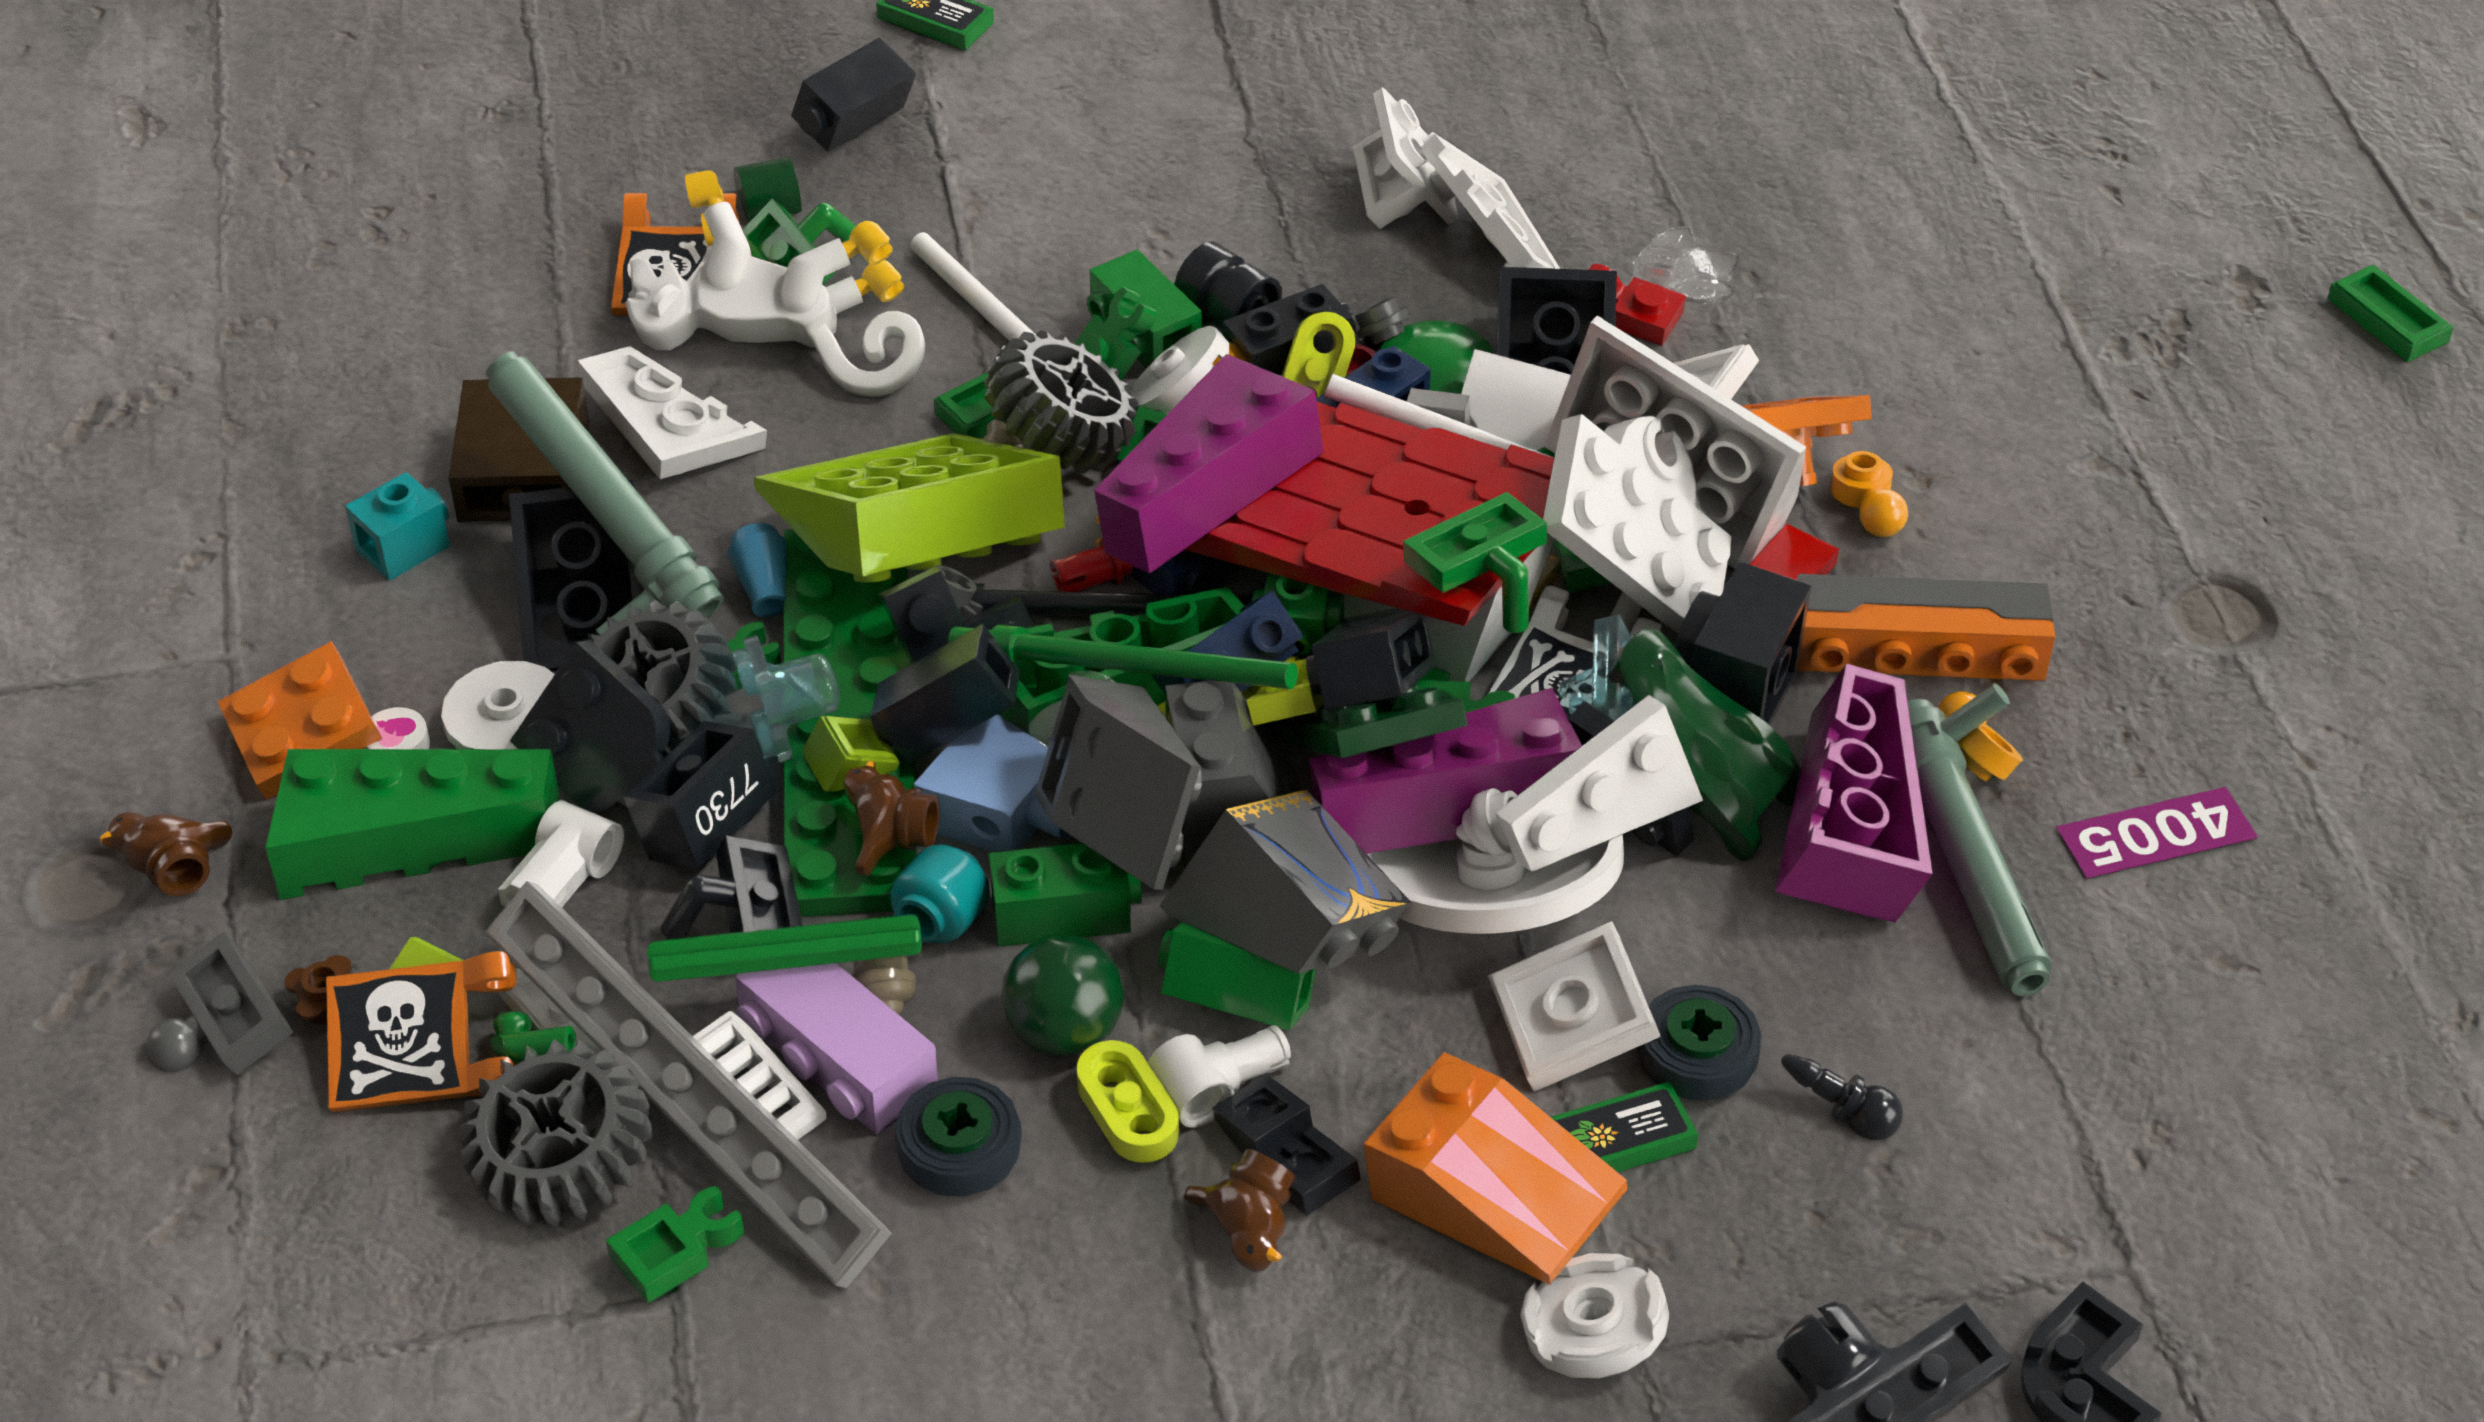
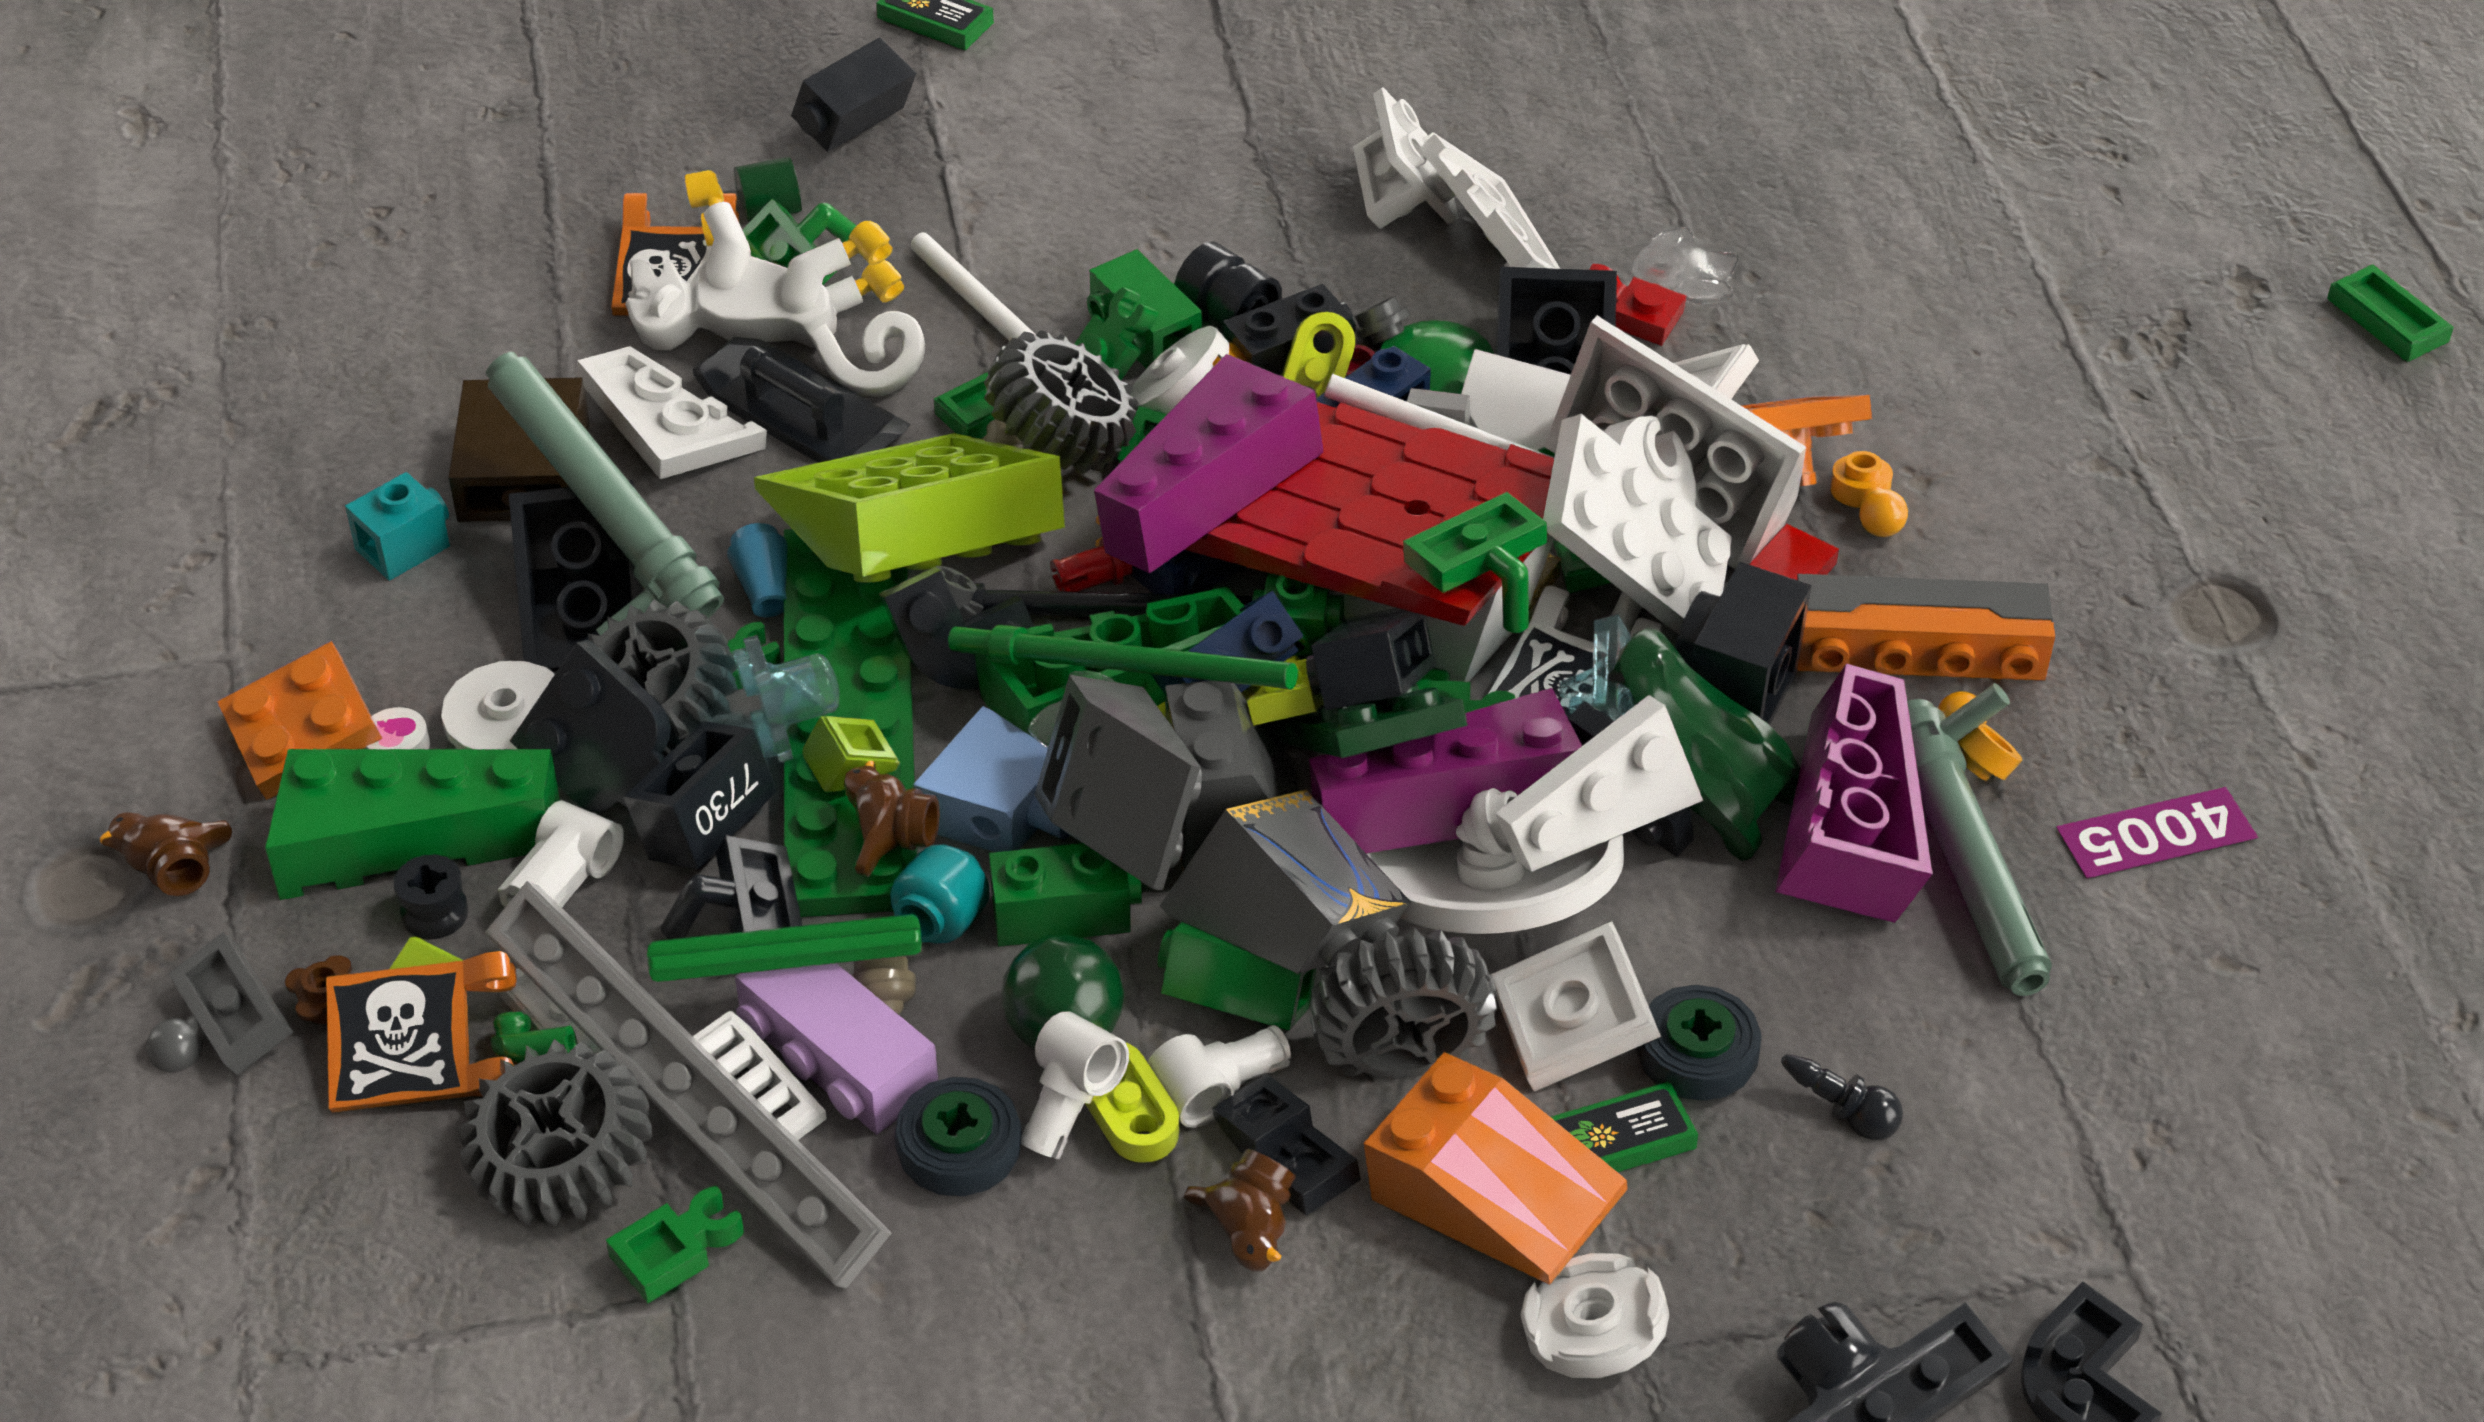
black brick [870,624,1020,764] -> none
none -> black wheel [394,854,468,940]
none -> black piece [693,337,911,463]
none -> white pin [1020,1012,1129,1159]
none -> dark grey gear [1310,927,1497,1082]

